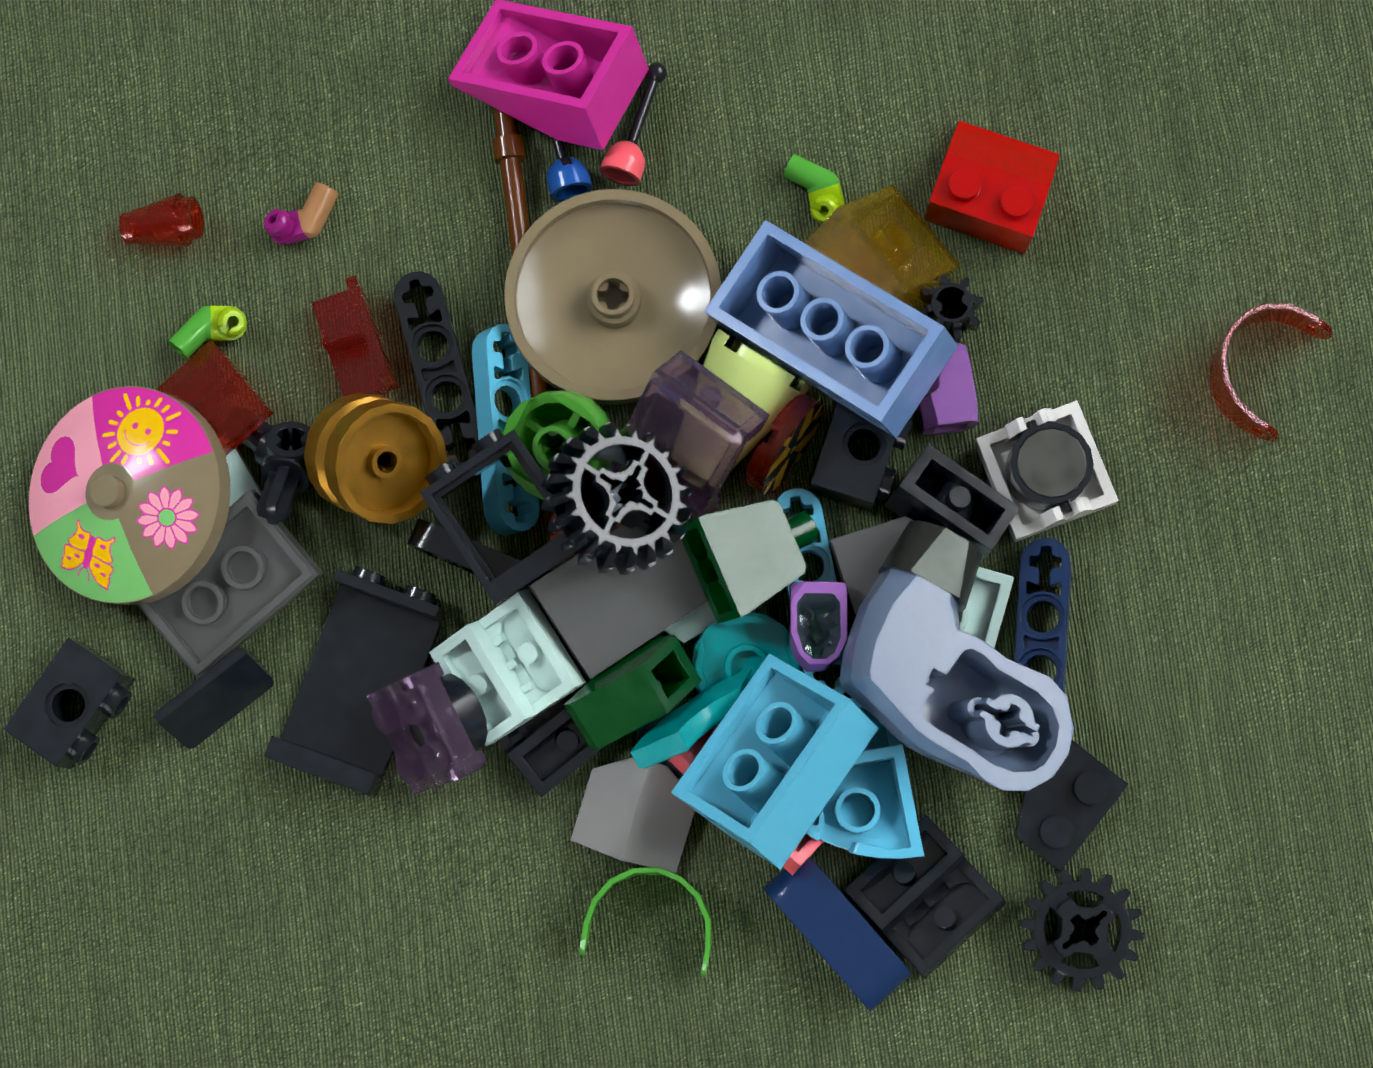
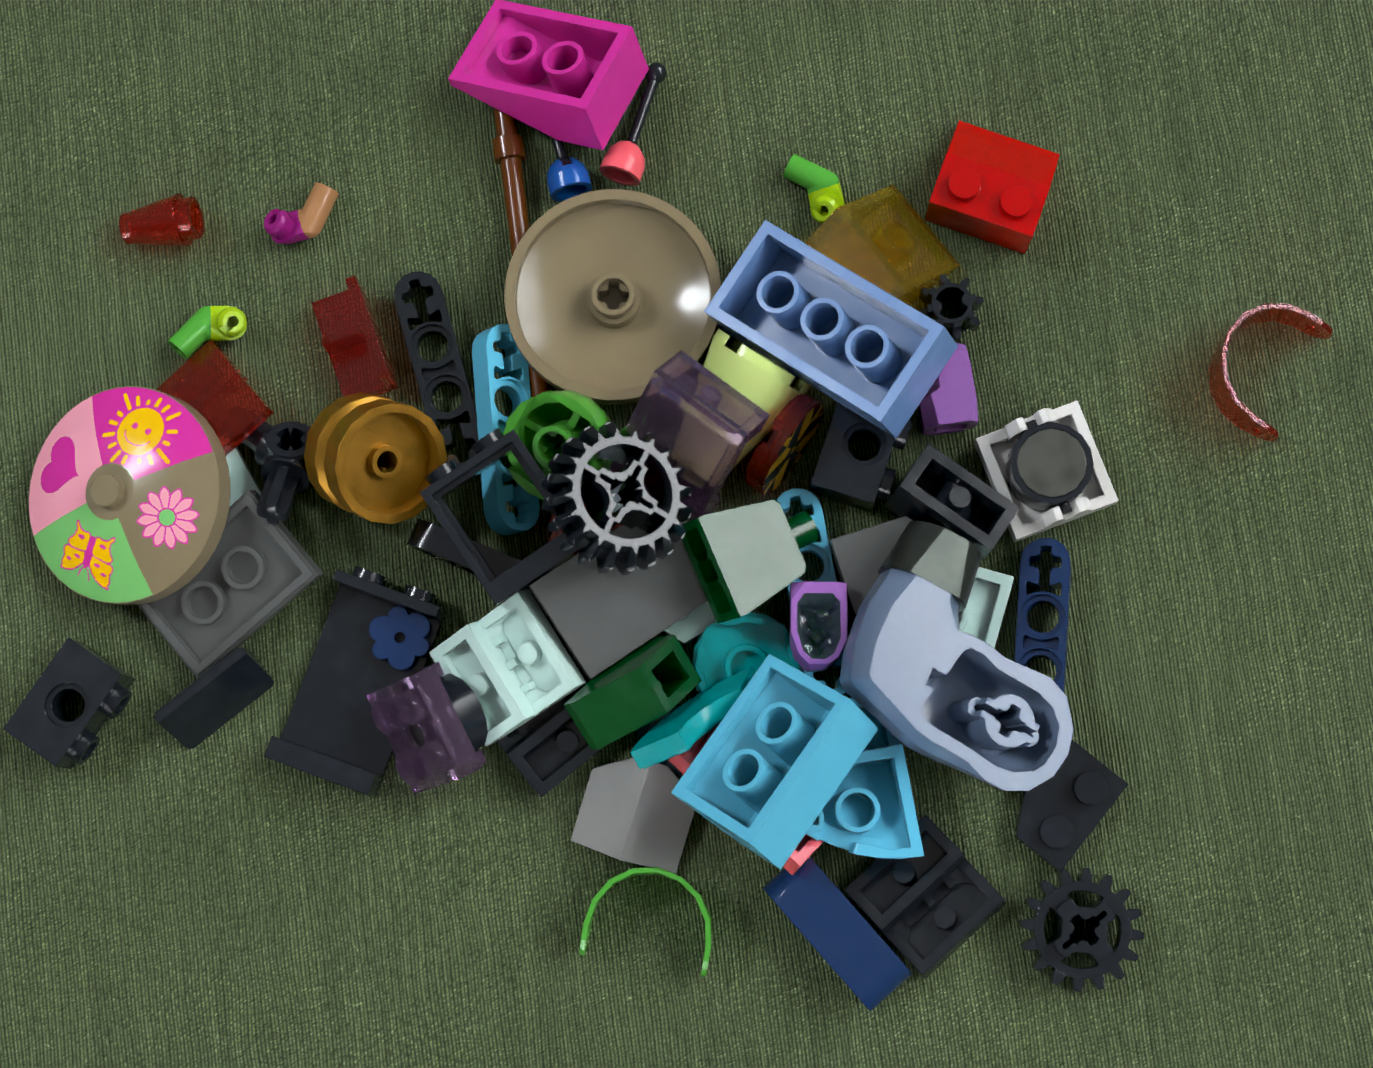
none -> dark blue plant [369,606,430,670]

